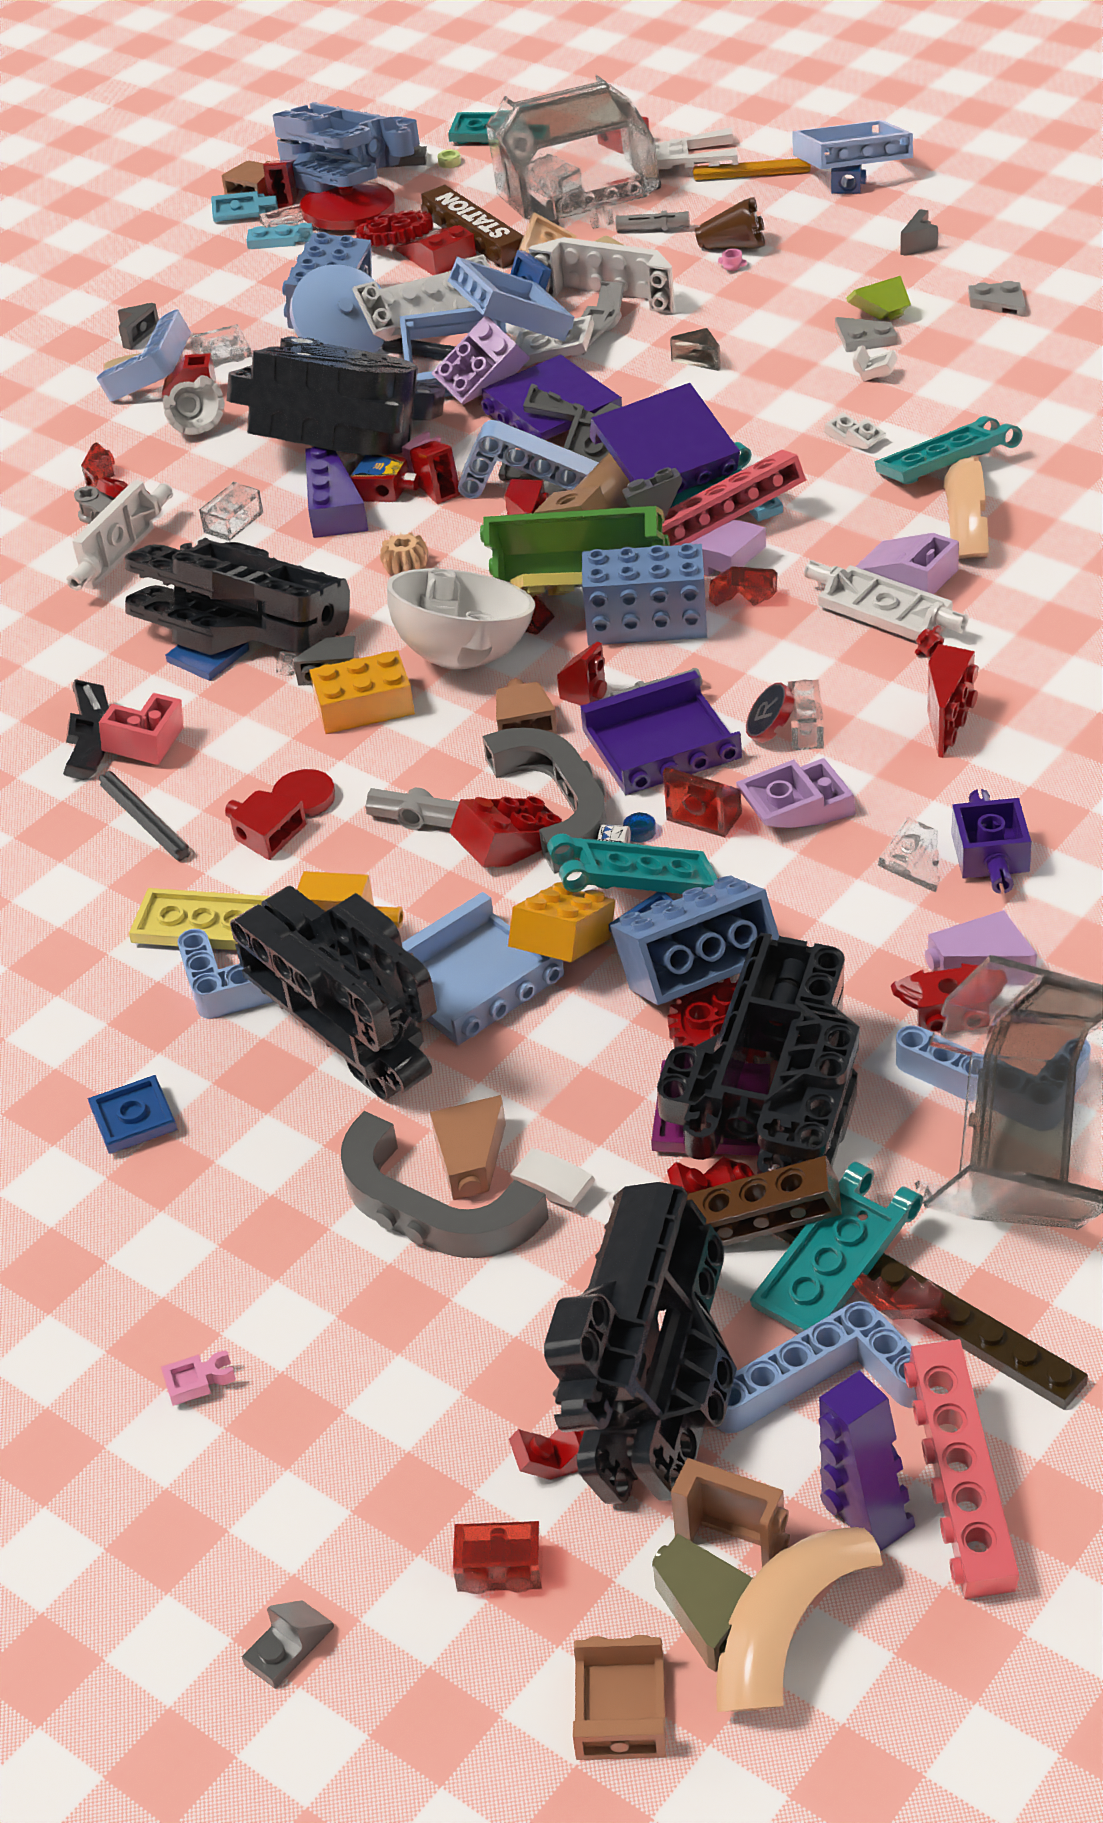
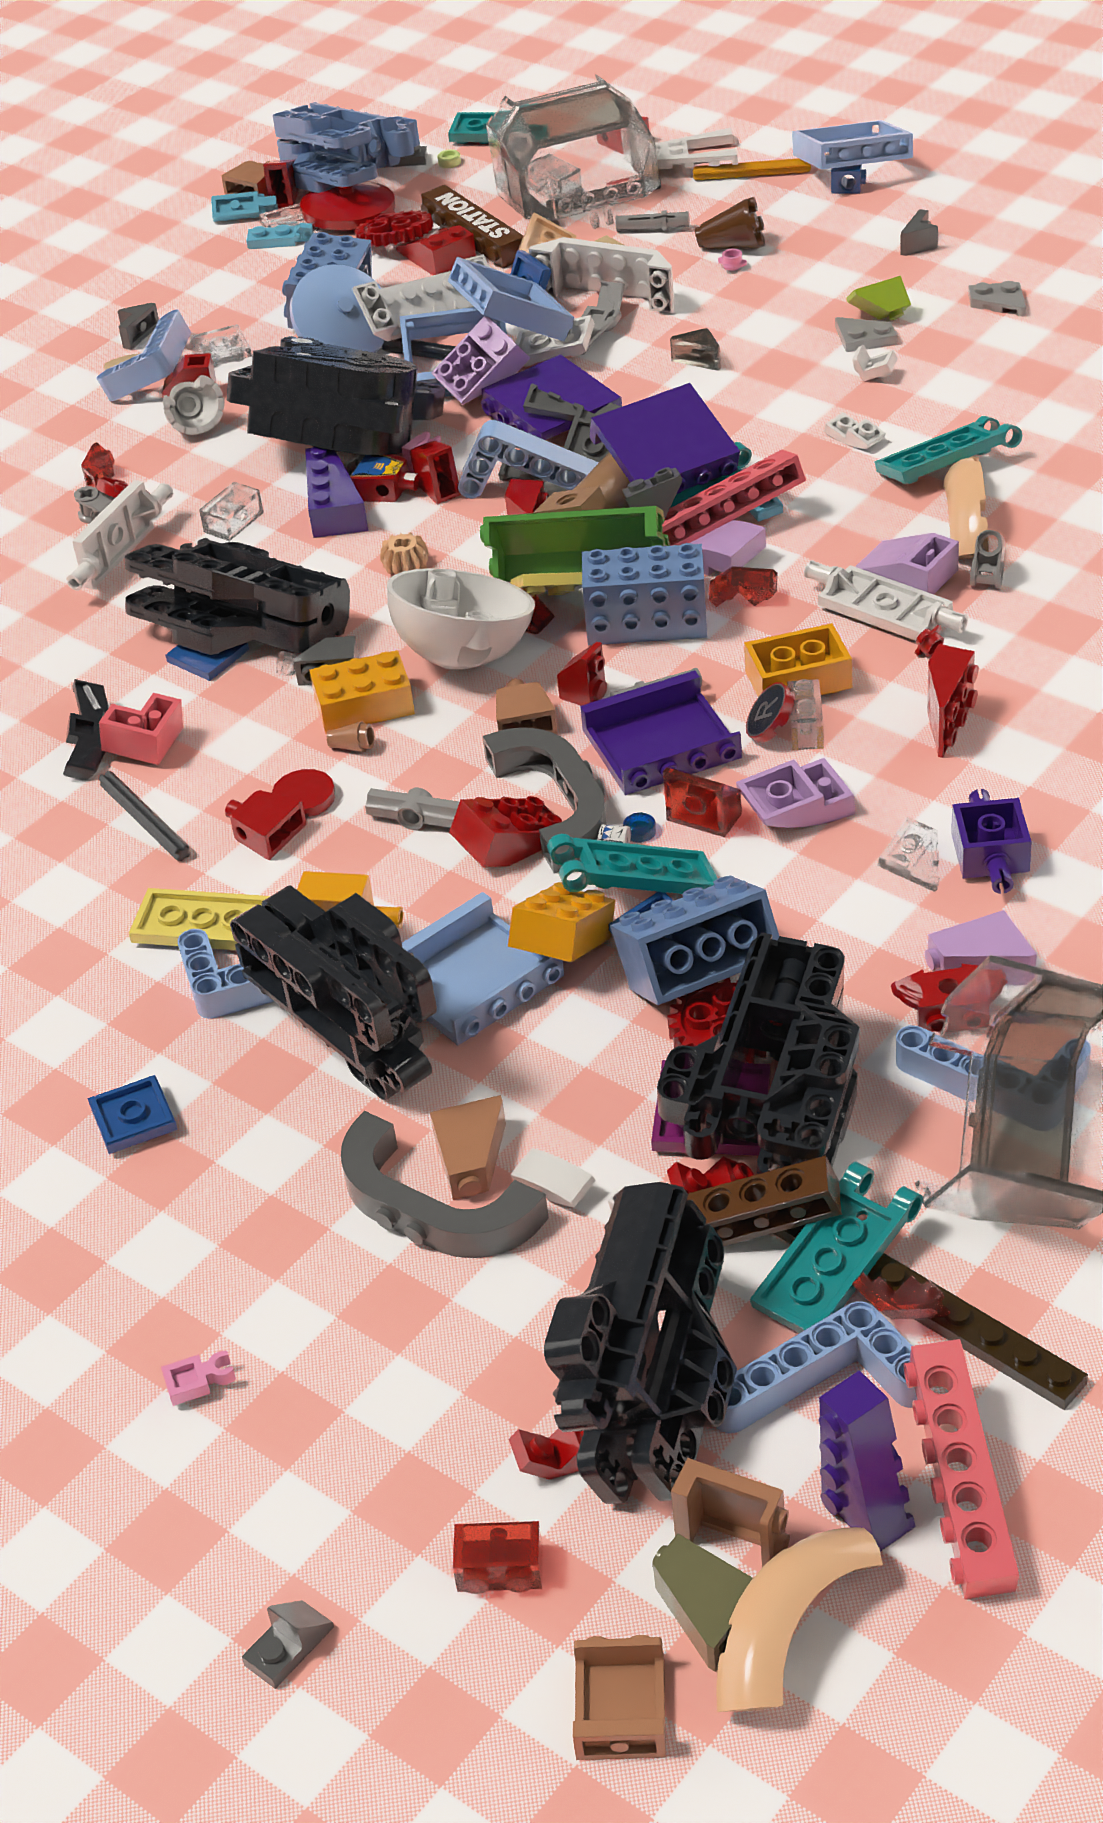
none -> nougat cone [326,721,375,752]
none -> light orange brick [744,623,852,701]
none -> light grey piece [970,530,1006,589]

